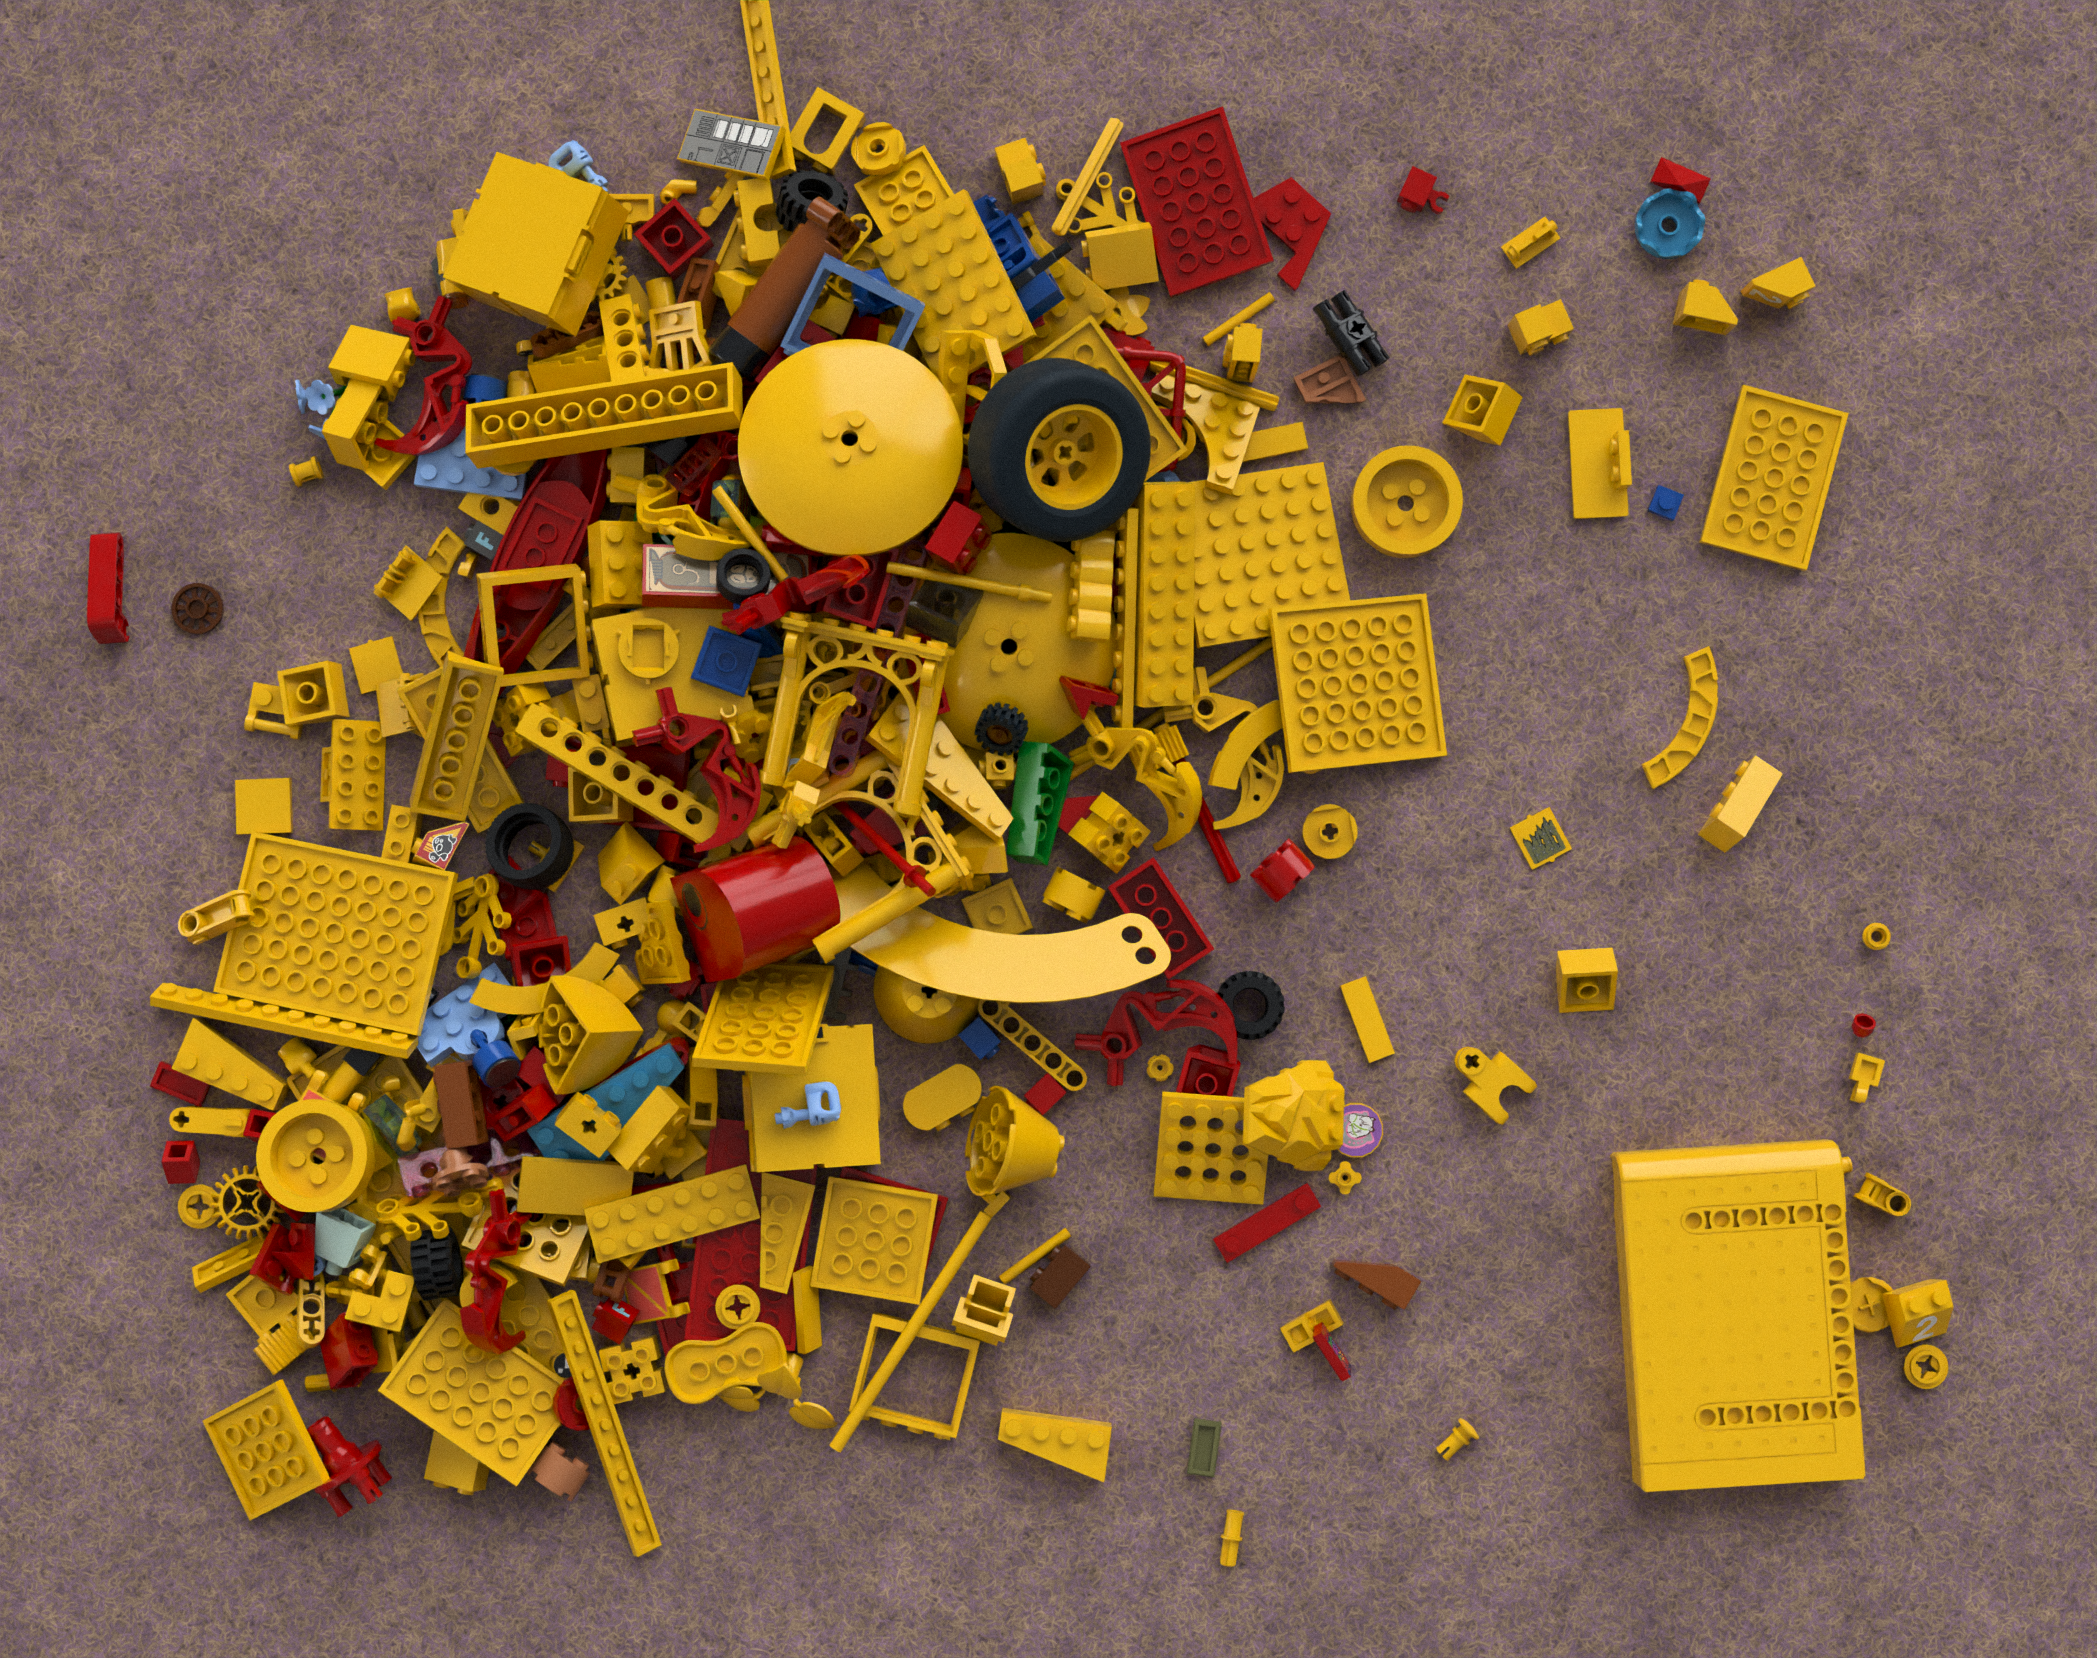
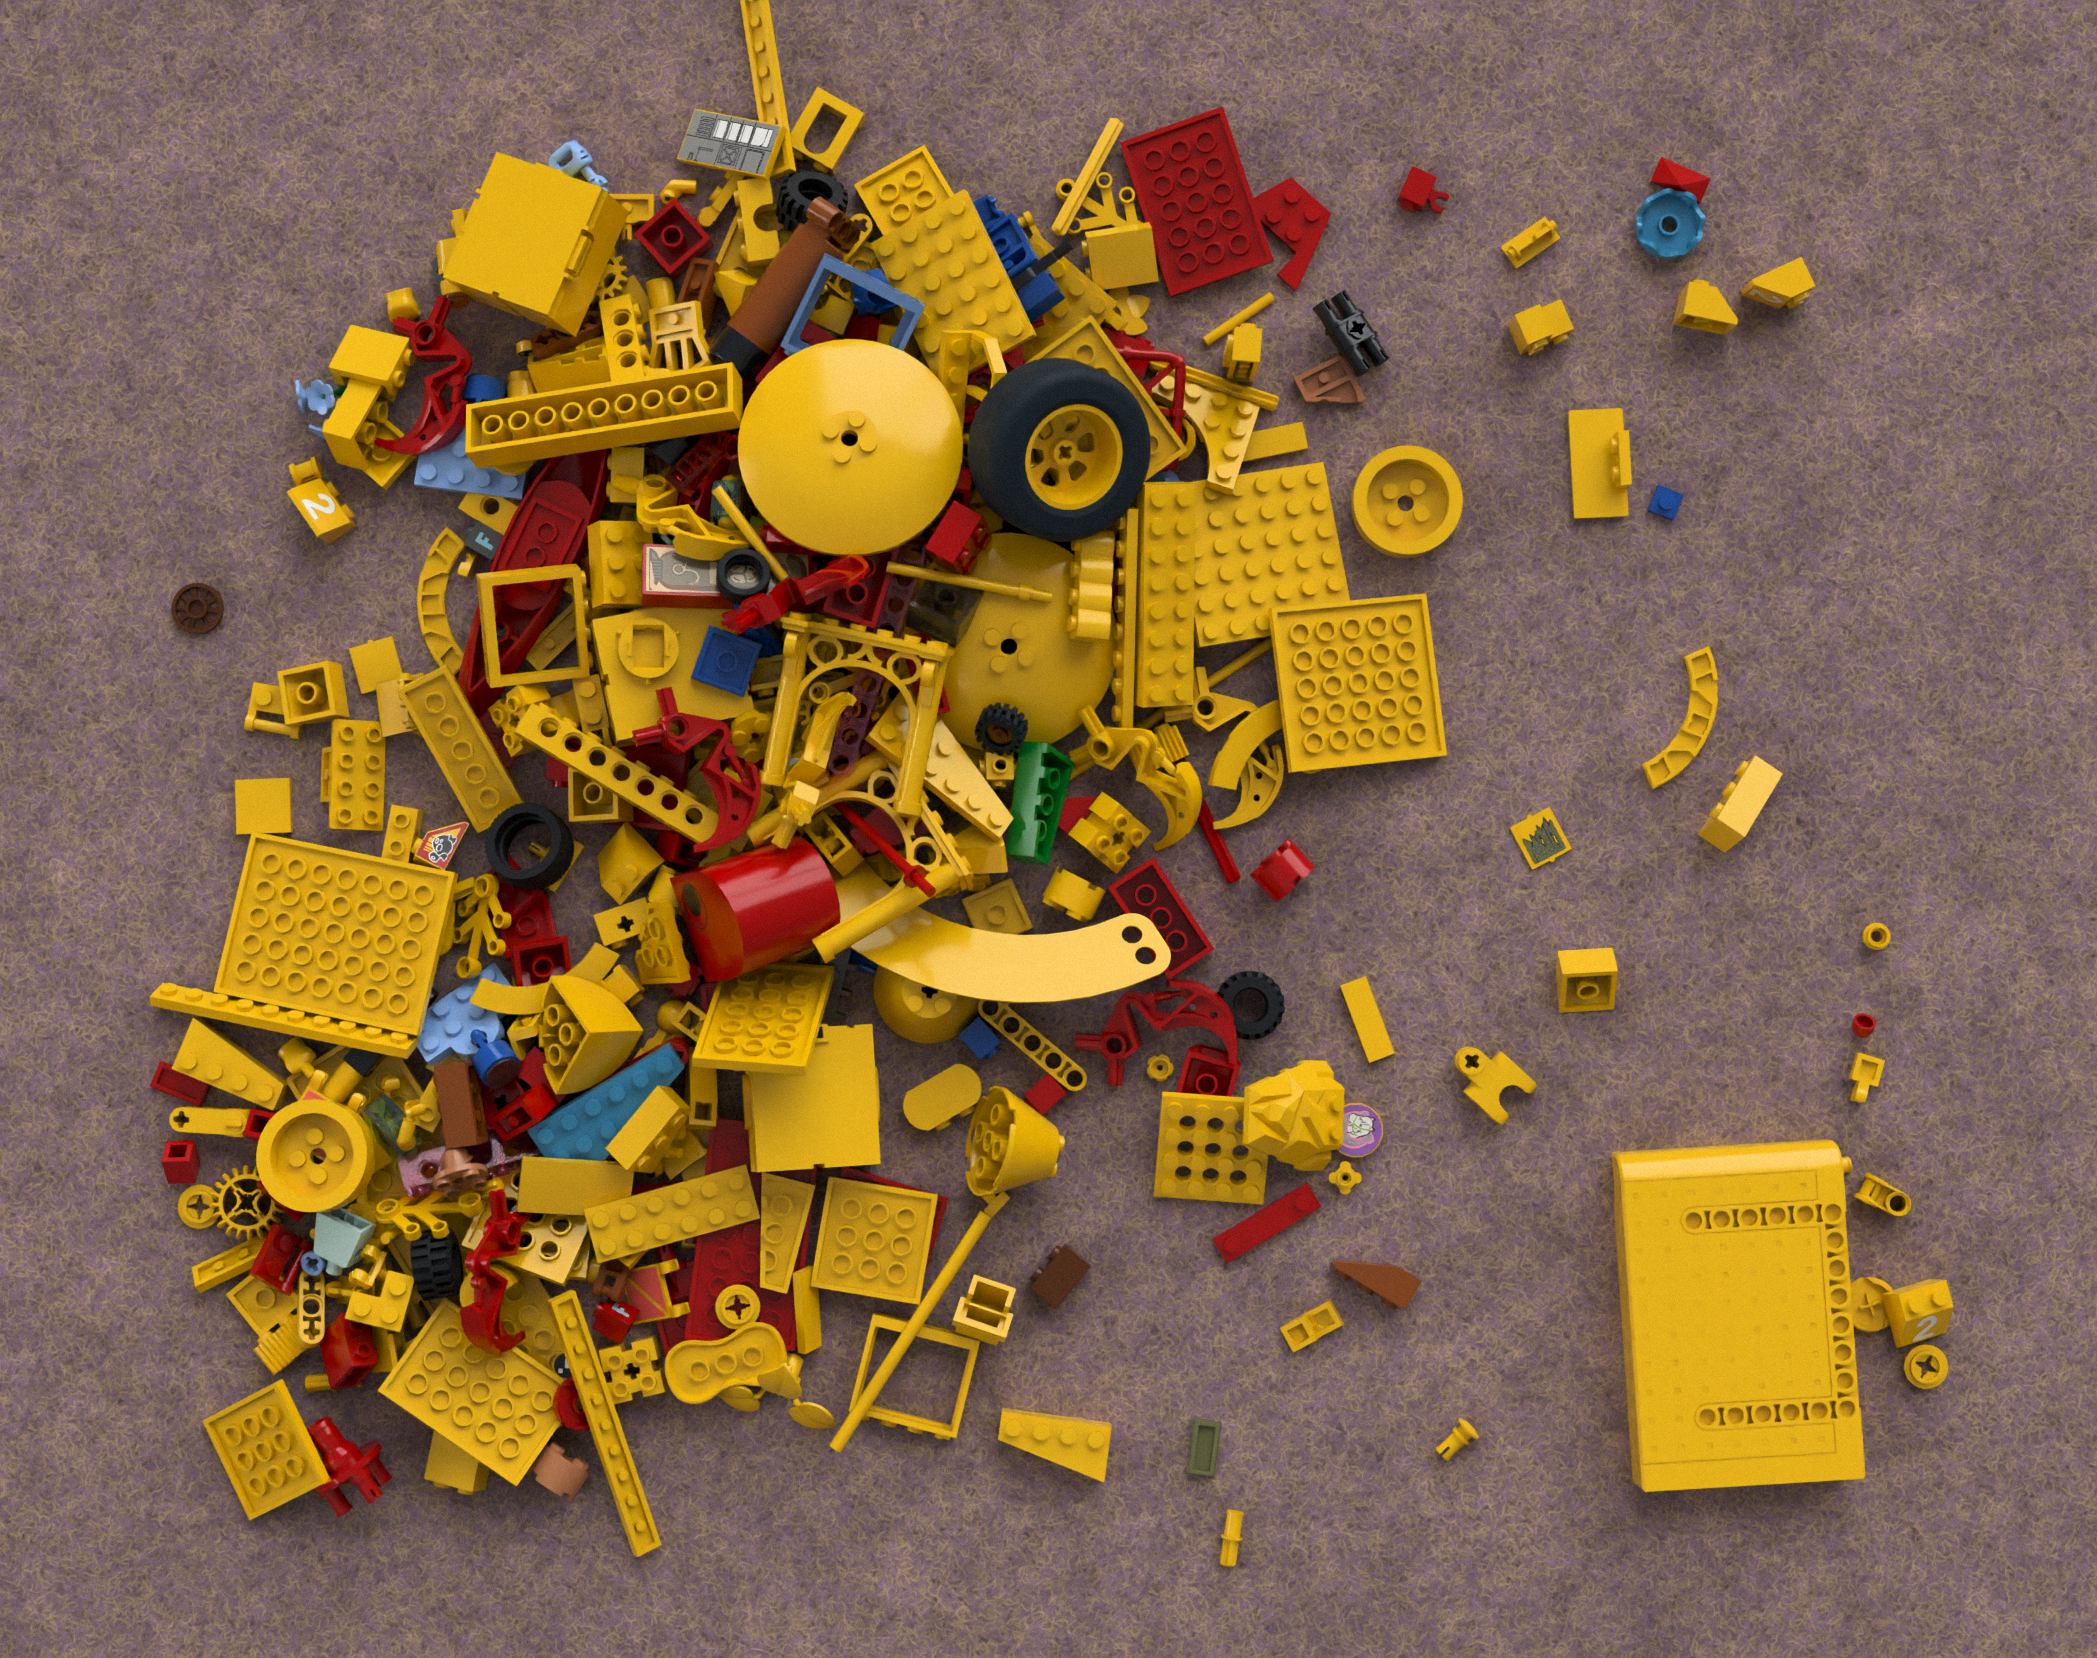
red beam [87,532,129,644] -> none
yellow piece [178,889,255,945] -> none
red slope [271,1222,315,1280] -> none
yellow hinge [373,545,444,621] -> none
yellow arch [410,650,504,822] -> none
yellow brick [555,1091,622,1158] -> none
yellow hand [720,704,741,746] -> none
light blue piece [775,1082,841,1129] -> none
yellow plate [851,122,906,175] -> none
yellow brick [995,138,1046,205] -> none
yellow bar [999,1227,1071,1285] -> none
red slope [1059,675,1119,720] -> none
yellow plate [1302,804,1358,859] -> none
red tile [1313,1322,1351,1382] -> none
yellow slope [1442,374,1523,446] -> none
yellow plate [1699,384,1849,571] -> none
none -> yellow slope [287,478,356,544]

